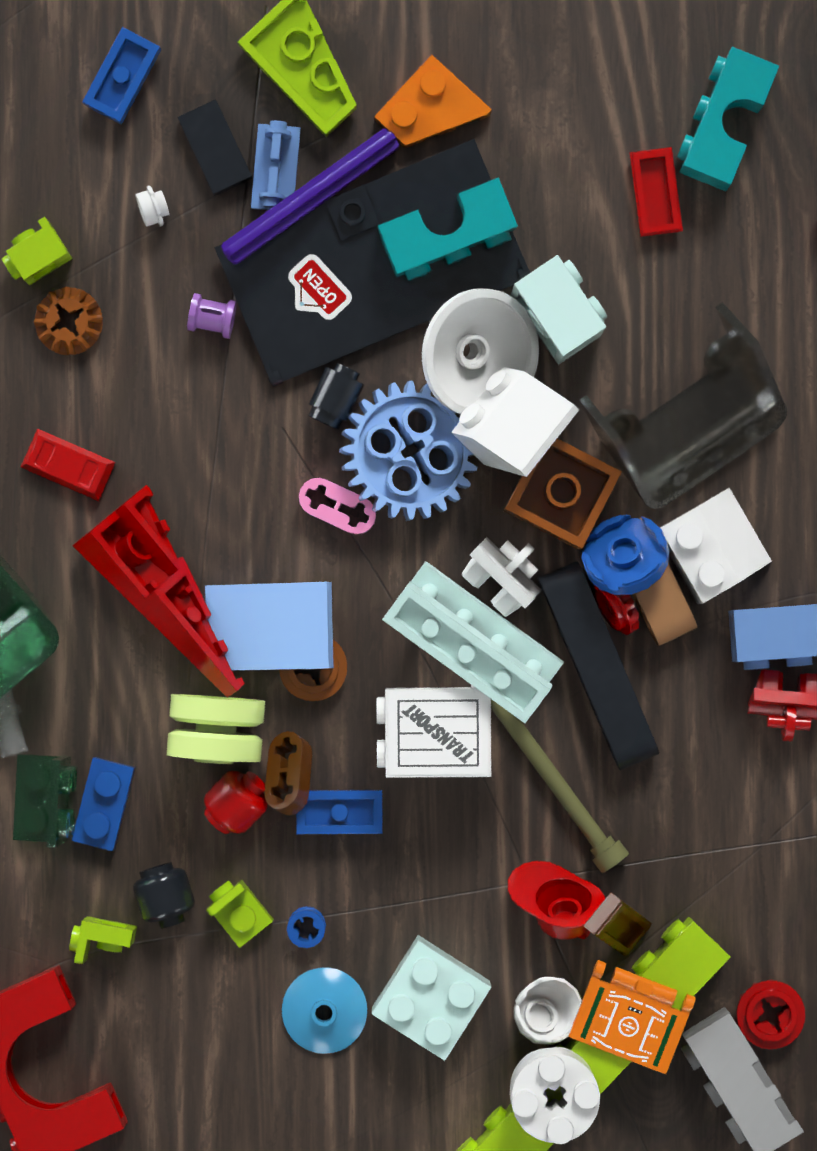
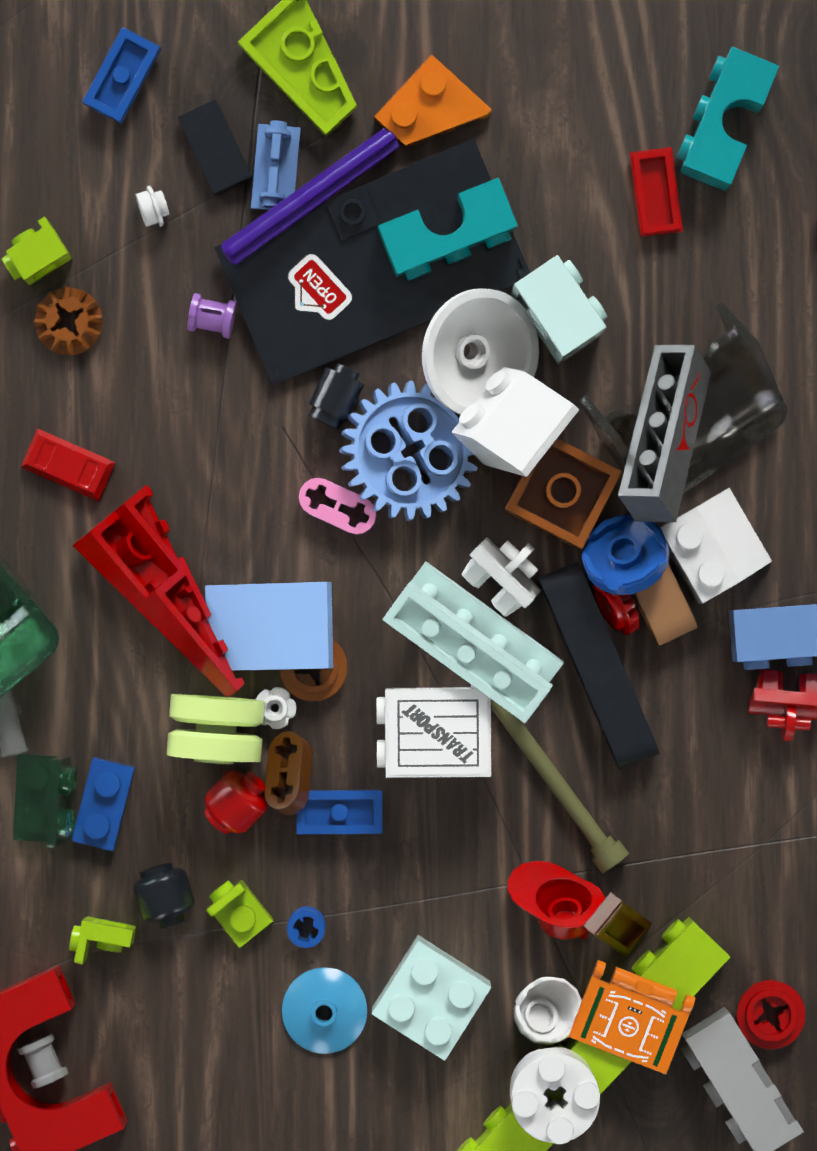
none -> light grey bush [17,1033,69,1089]
none -> white plate [256,687,297,729]
none -> dark grey brick [618,345,712,522]

